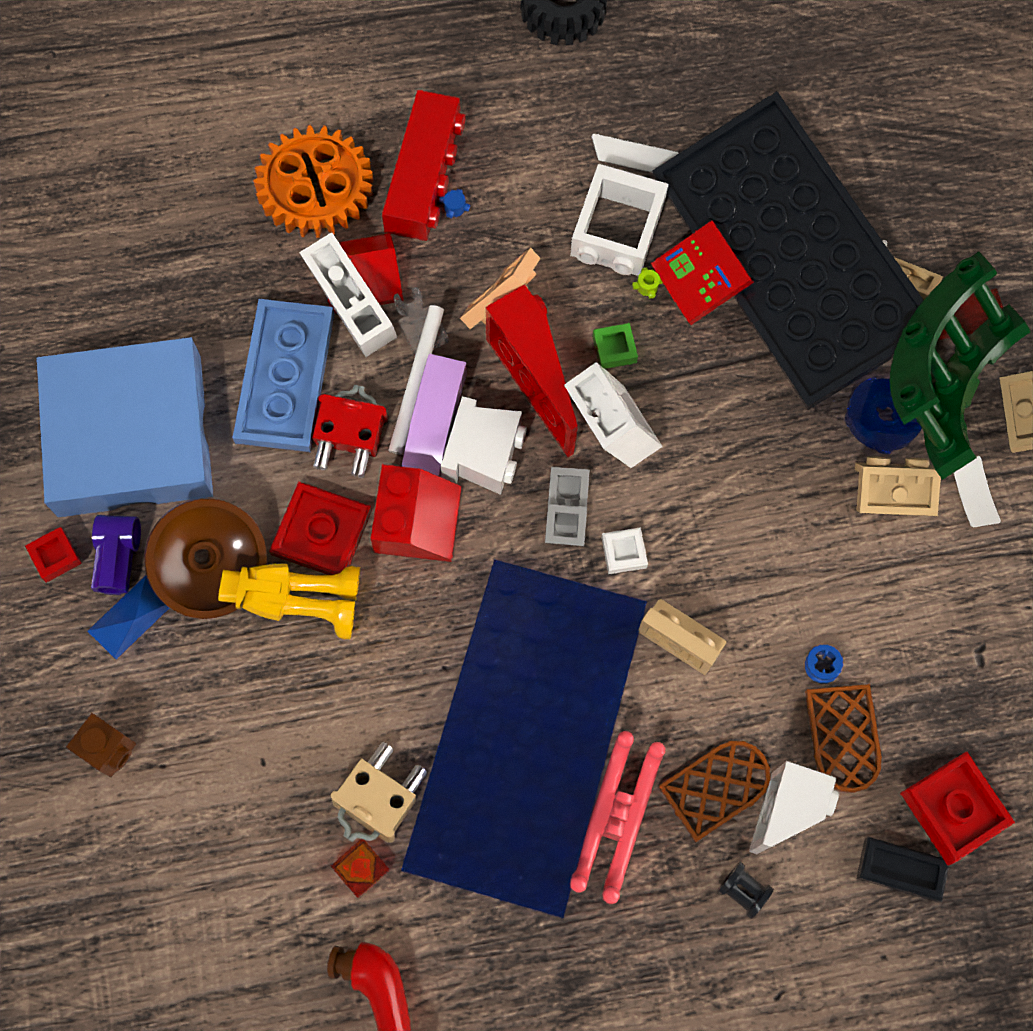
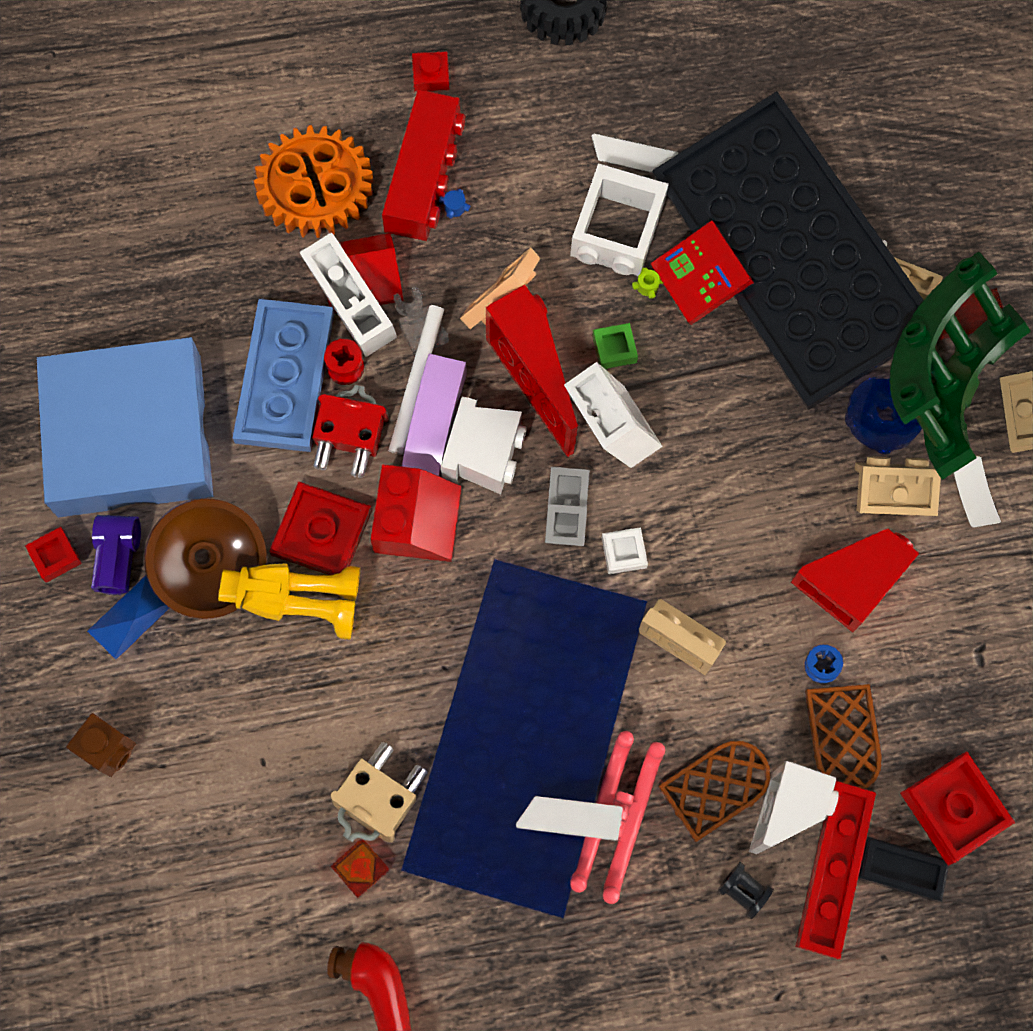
none -> red wheel [324,339,364,385]
none -> red plate [412,52,449,92]
none -> white sticker [516,796,623,840]
none -> red slope [790,528,919,633]
none -> red plate [795,781,876,959]

